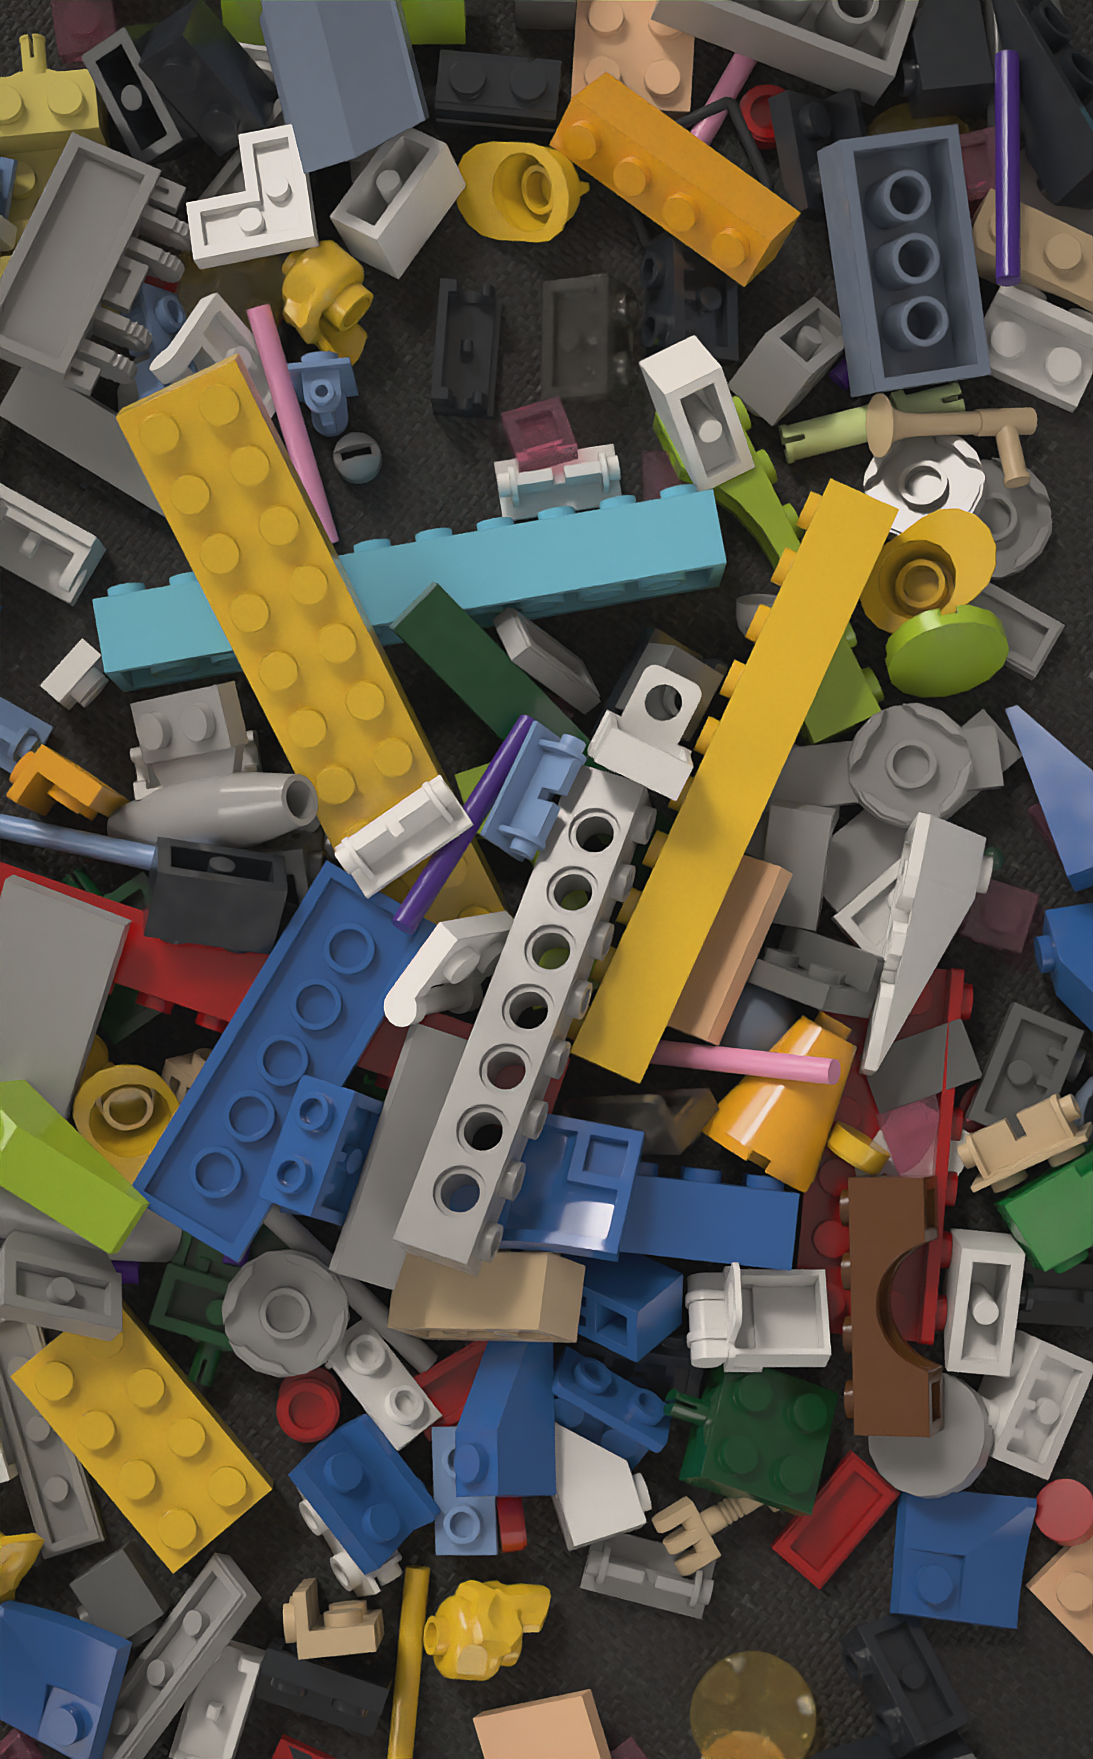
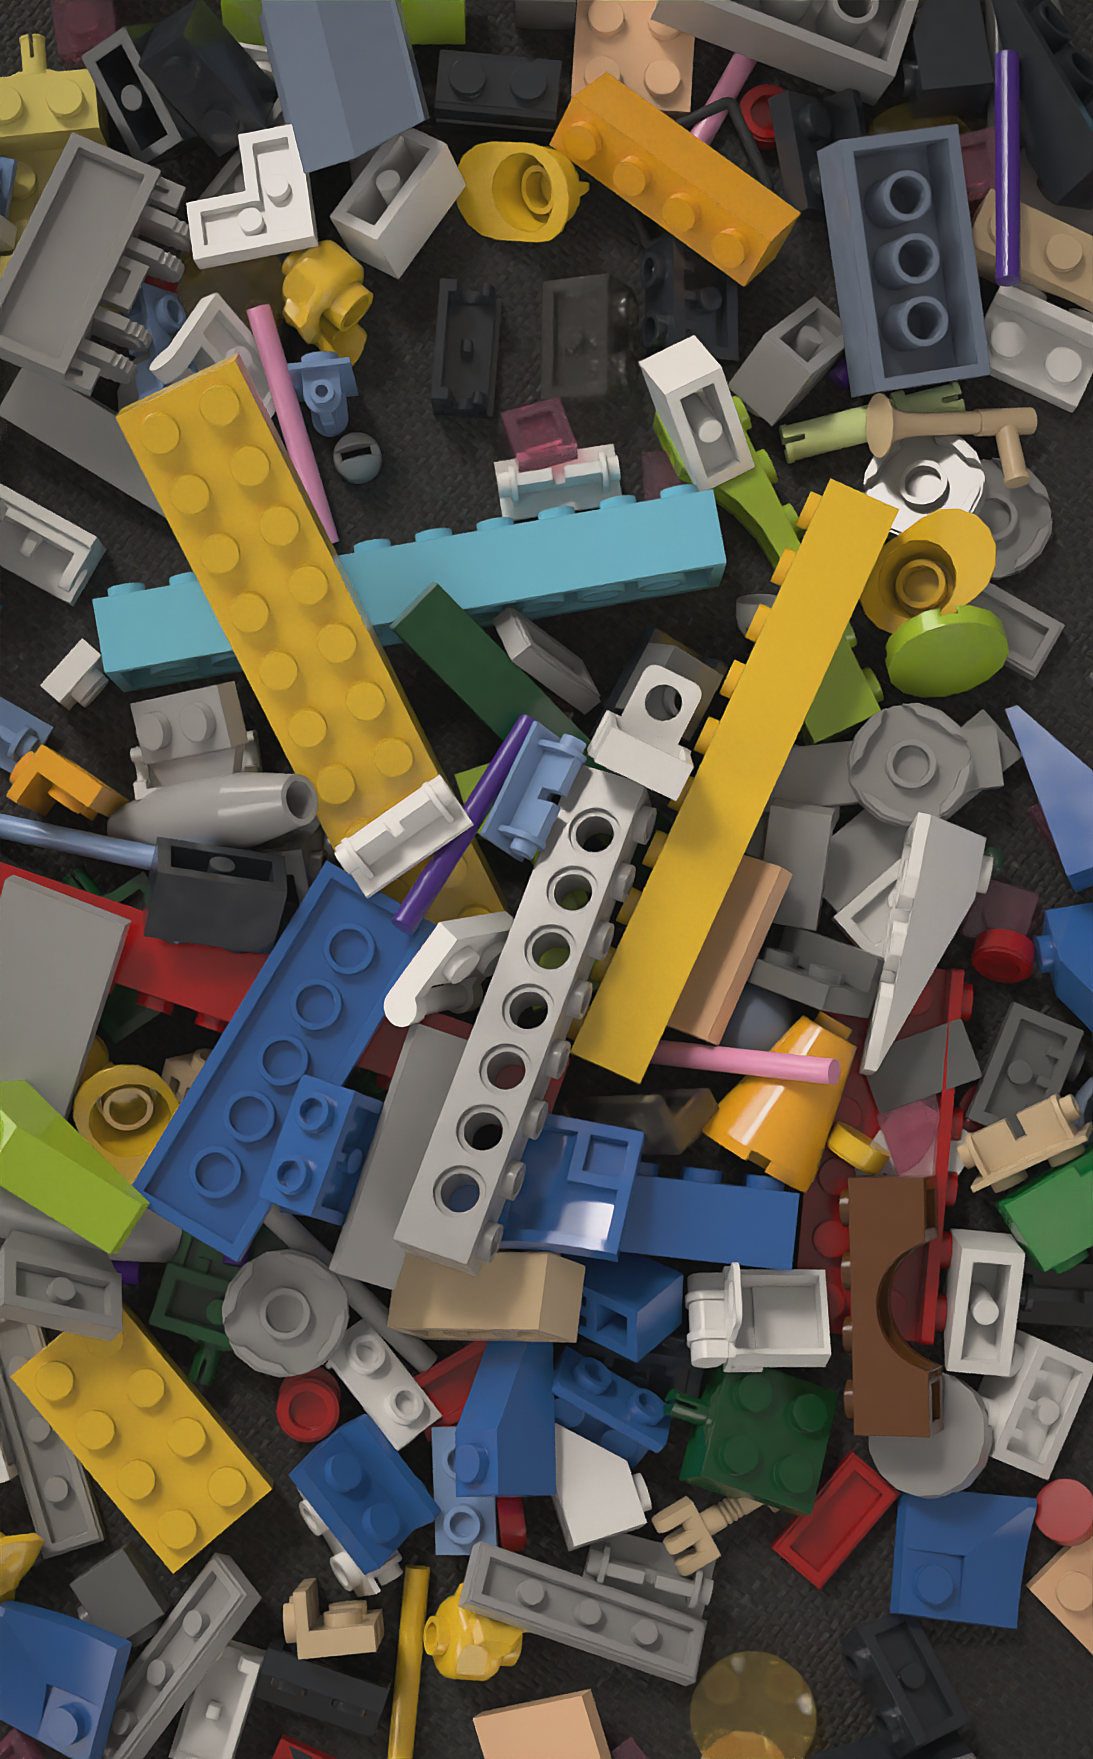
none -> light grey tile [458,1541,707,1686]
none -> red tile [971,929,1036,983]

